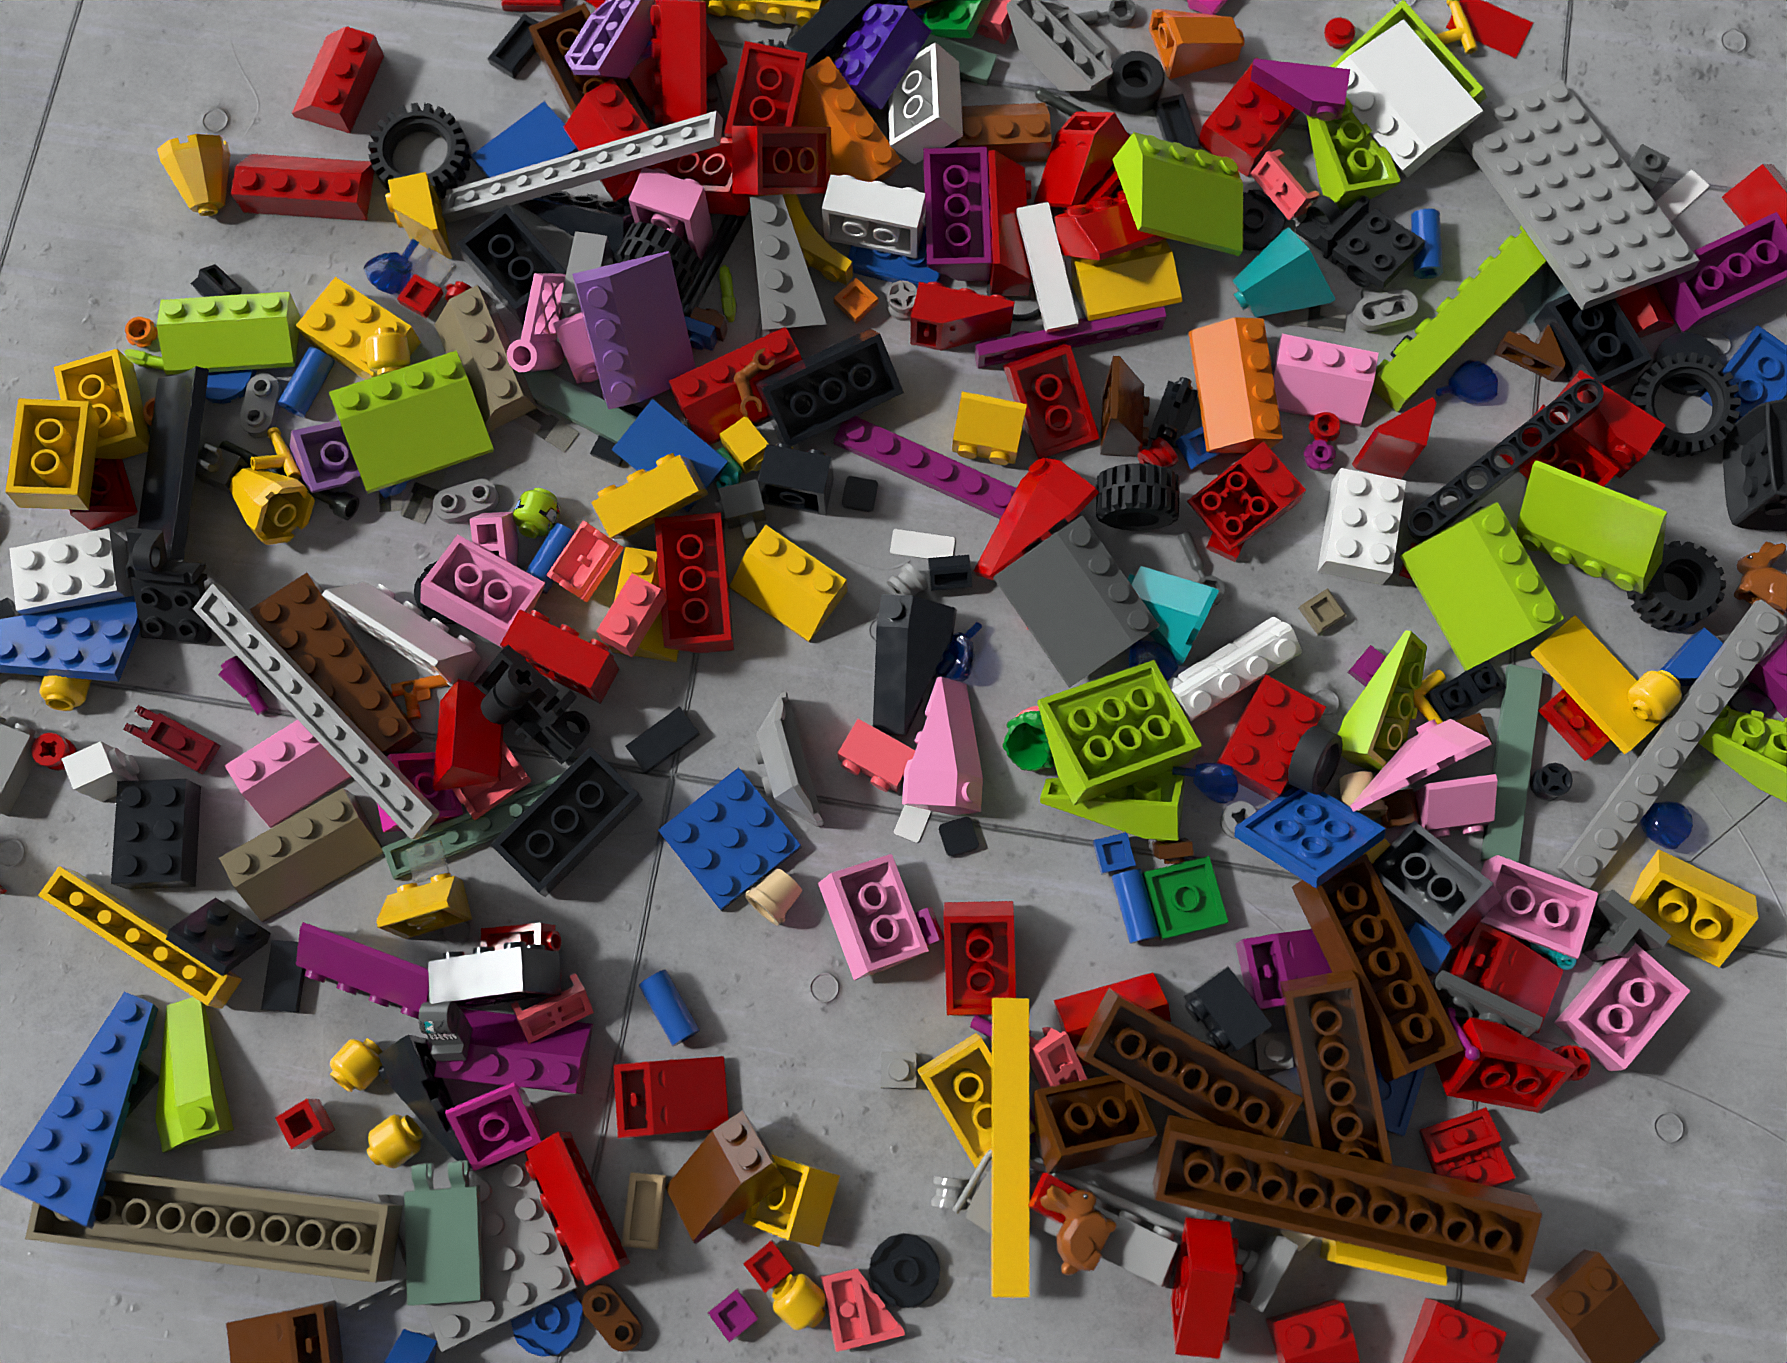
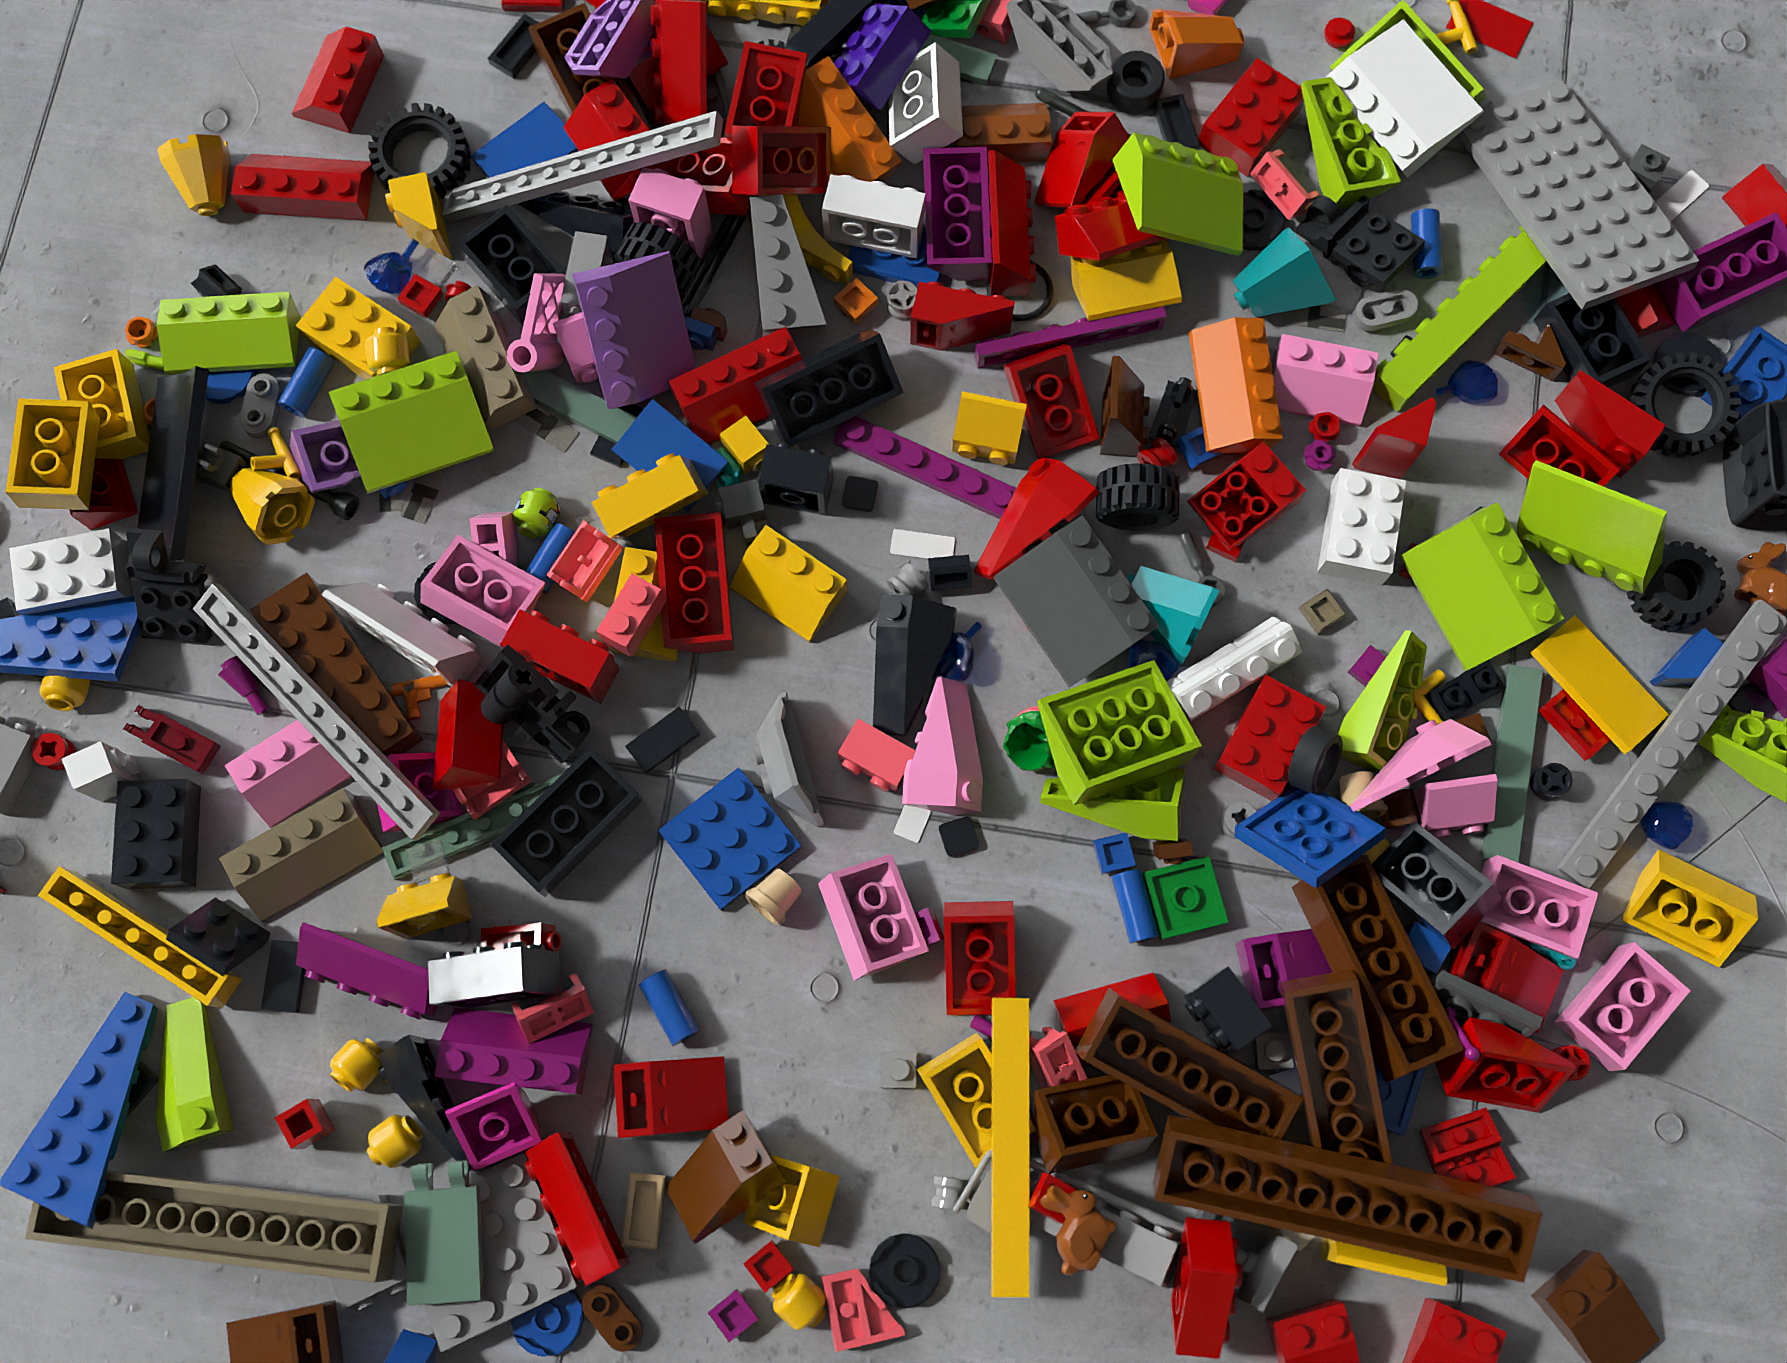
dark grey leg [419,1001,473,1061] -> none
light grey plate [433,479,499,523] -> none
lime piece [719,265,737,322] -> none
dark orange arm [734,348,775,417] -> none
white tile [1016,202,1078,333] -> none
clear blue piece [1172,763,1239,804] -> none
magenta slope [1251,58,1351,121] -> none
black beam [1408,378,1604,541] -> none
dark grey bracket [1582,889,1671,962] -> none
yellow head [1627,670,1682,721] -> none

